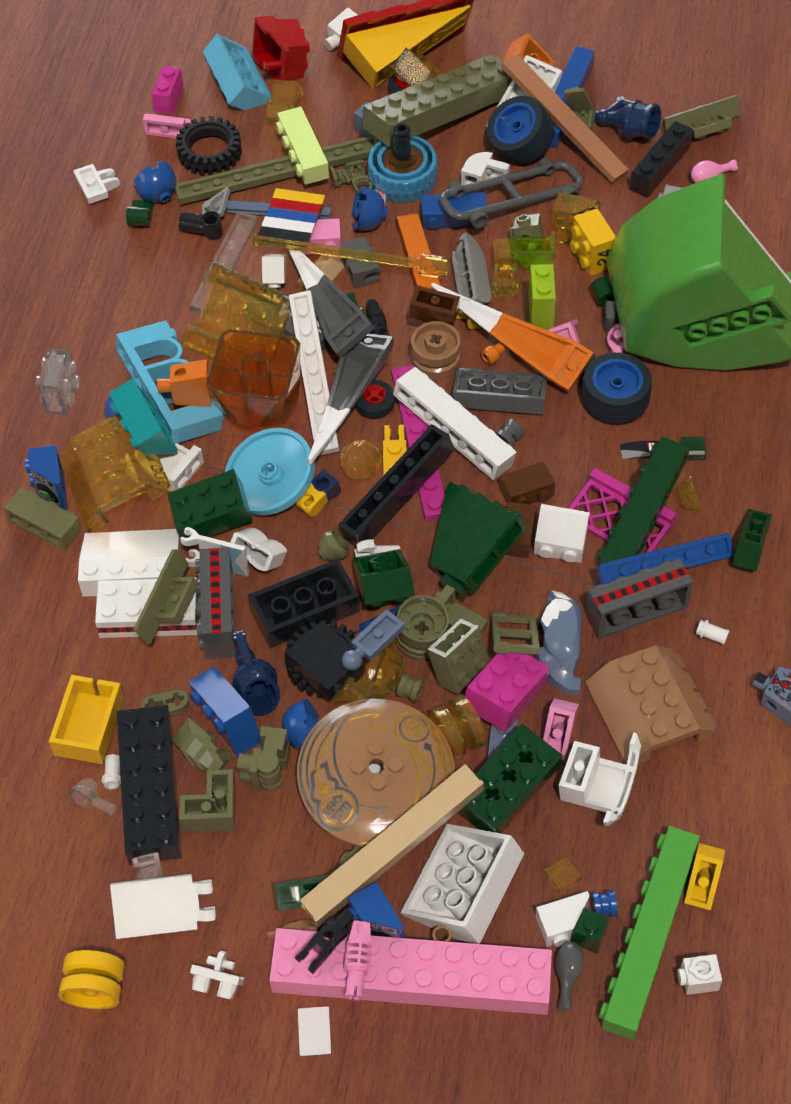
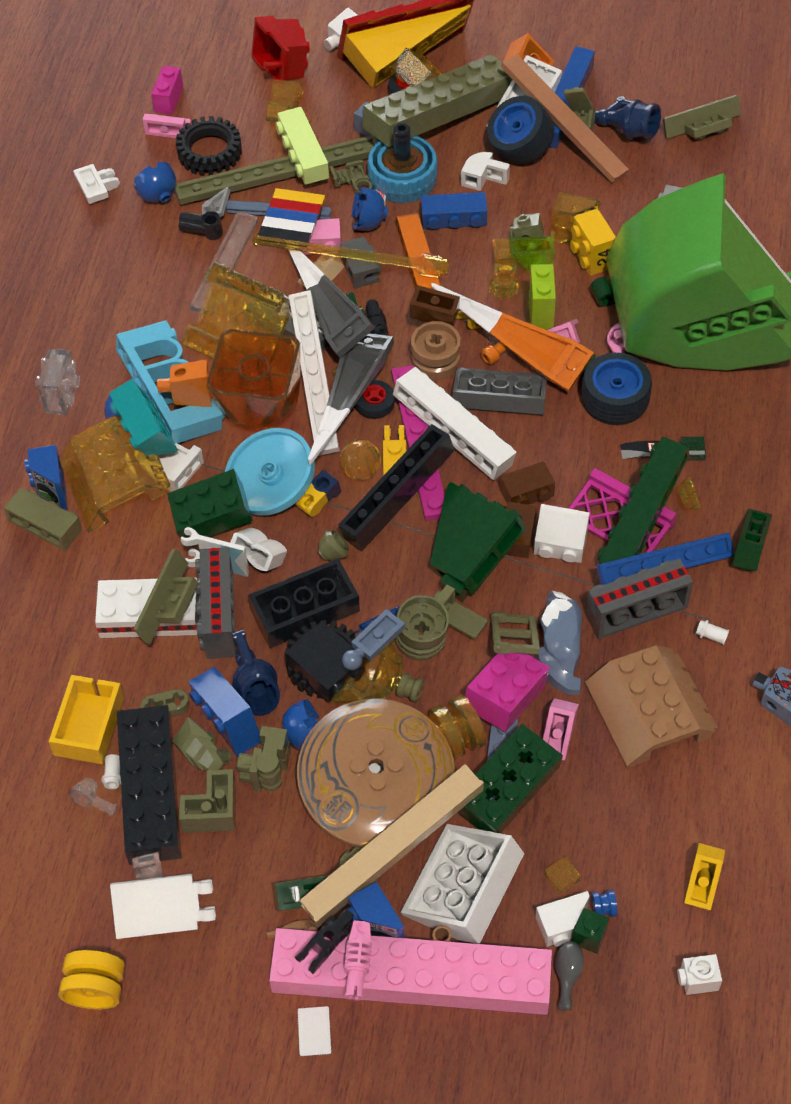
white slope [78,529,181,597] -> none
dark green panel [126,200,154,226] -> none
white hips [190,950,245,1000] -> none
medium azure slope [203,34,274,111] -> none
white slope [262,254,287,288] -> none
dark green brick [353,549,415,607] -> none
white bar [354,539,401,557] -> none
olive brick [427,619,490,694] -> none
dark grey bar [439,157,584,228] -> none
light grey brick [452,232,492,305] -> none
dark grey wheel [495,419,525,448] -> none
white piece [559,732,641,826] -> none
bright green brick [599,826,700,1041] -> none
dark grey tile [604,301,615,333] -> none
black brick [629,121,693,198] -> none
bright pink piece [691,160,738,183] -> none

